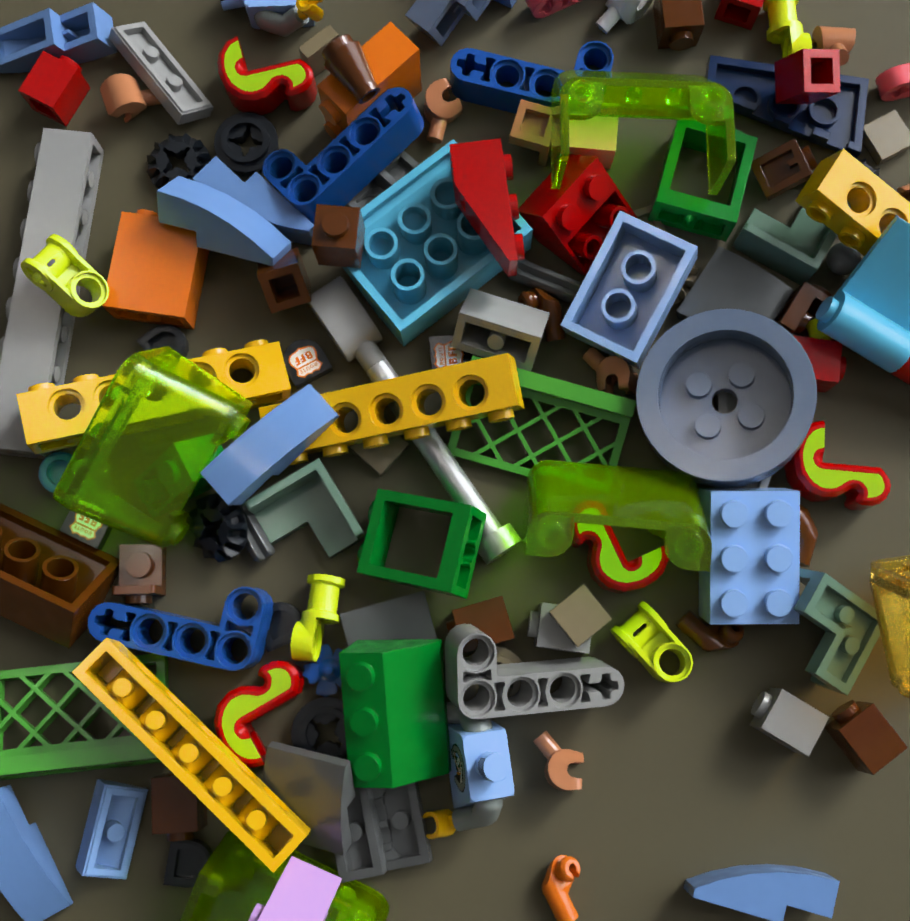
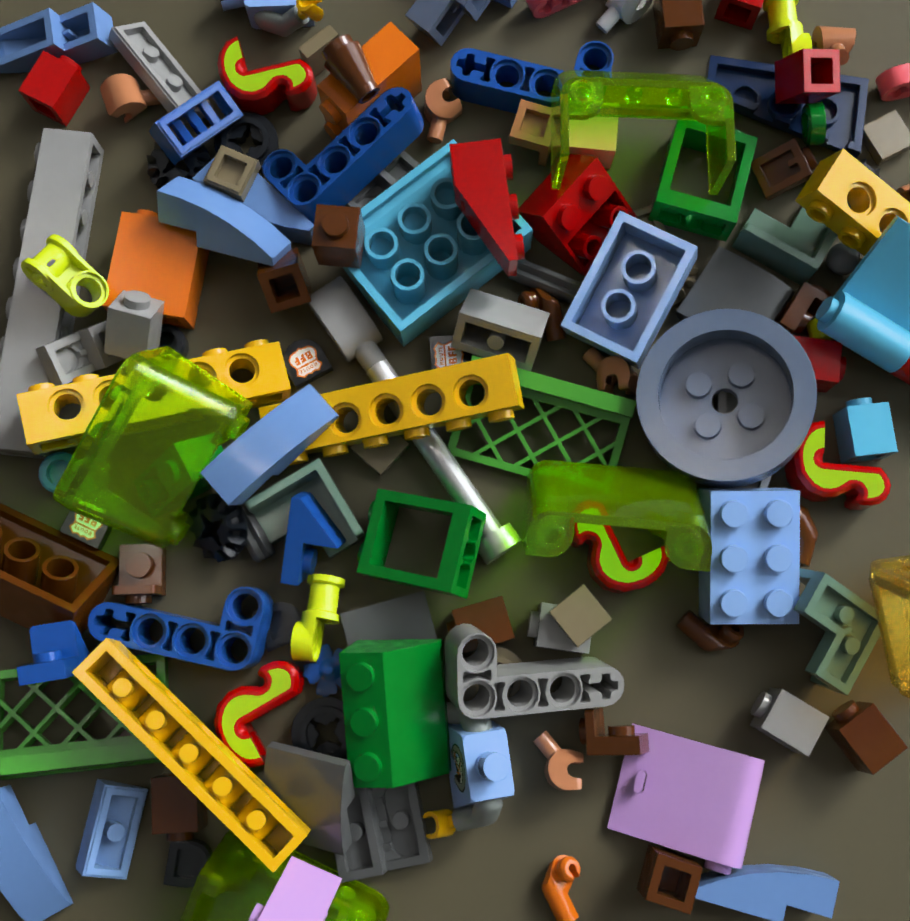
neon yellow piece [610,601,693,683] -> none
none -> blue slope [17,620,90,686]
none -> light grey slope [35,320,125,386]
none -> light grey brick [104,290,165,364]
none -> blue slope [149,80,244,165]
none -> dark tan tile [203,145,261,202]
none -> blue slope [280,491,346,586]
none -> reddish brown bracket [579,708,649,756]
none -> lavender door [607,723,765,875]
none -> reddish brown brick [637,844,703,915]
none -> green tile [801,102,826,146]
none -> medium azure brick [833,397,898,464]

